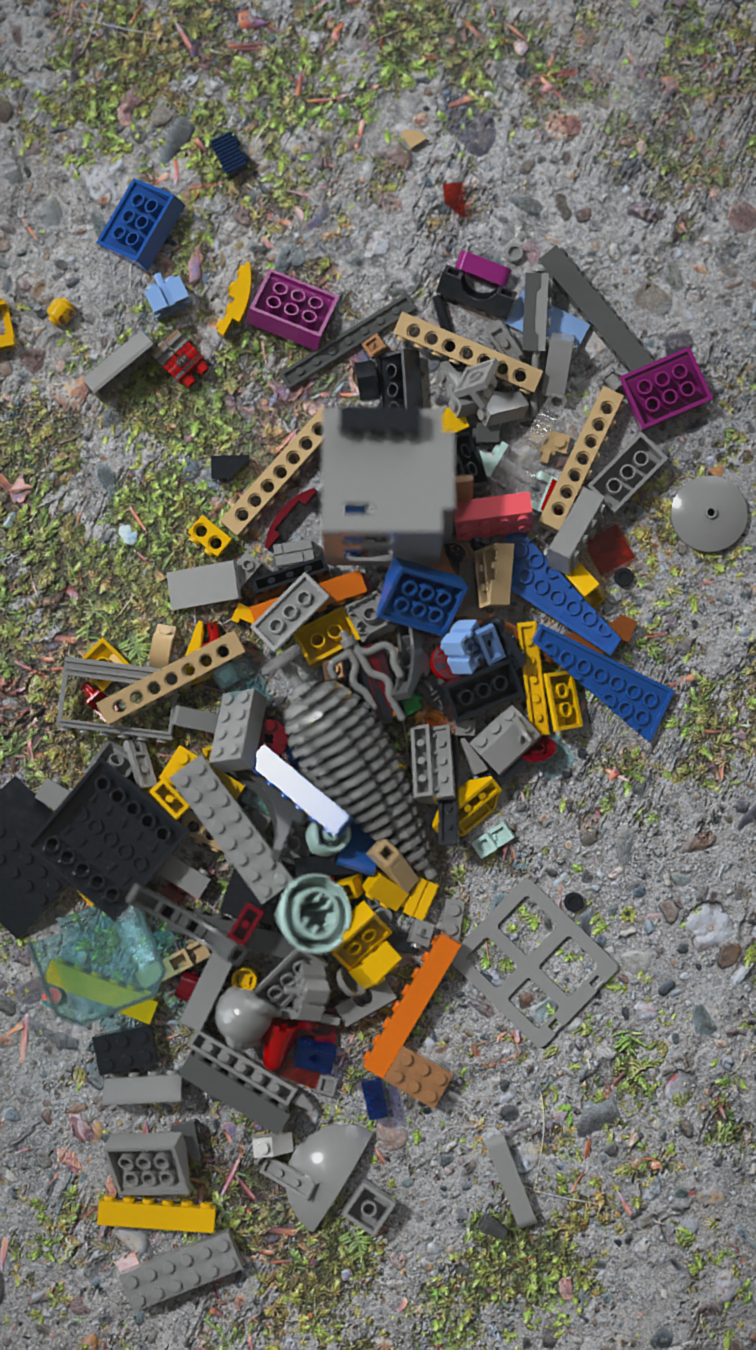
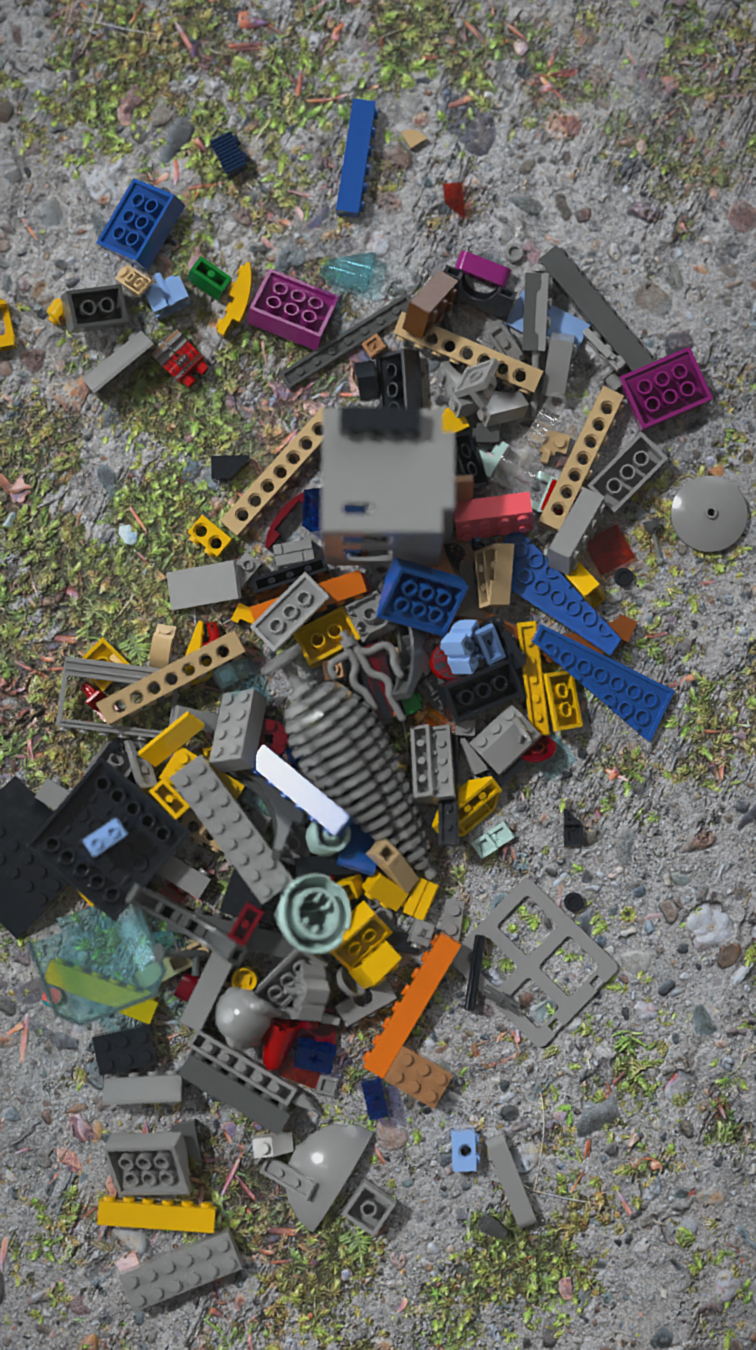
none -> dark grey brick [60,284,129,334]
none -> light blue brick [82,818,129,857]
none -> black hinge [107,737,124,754]
none -> tan slope [115,264,153,298]
none -> yellow piece [138,711,205,767]
none -> dark grey piece [153,943,206,976]
none -> green brick [187,256,232,301]
none -> clear blue brick [302,487,322,532]
none -> clear light blue slope [319,252,375,294]
none -> blue brick [336,98,379,218]
none -> reddish brown brick [402,270,458,340]
none -> light blue brick [451,1128,480,1172]
none -> black axle [464,934,485,1011]
none -> dark grey pin [481,984,521,1014]
none -> black slope [563,809,584,847]
none -> light grey hinge [583,328,626,373]
none -> hinge [643,519,664,566]

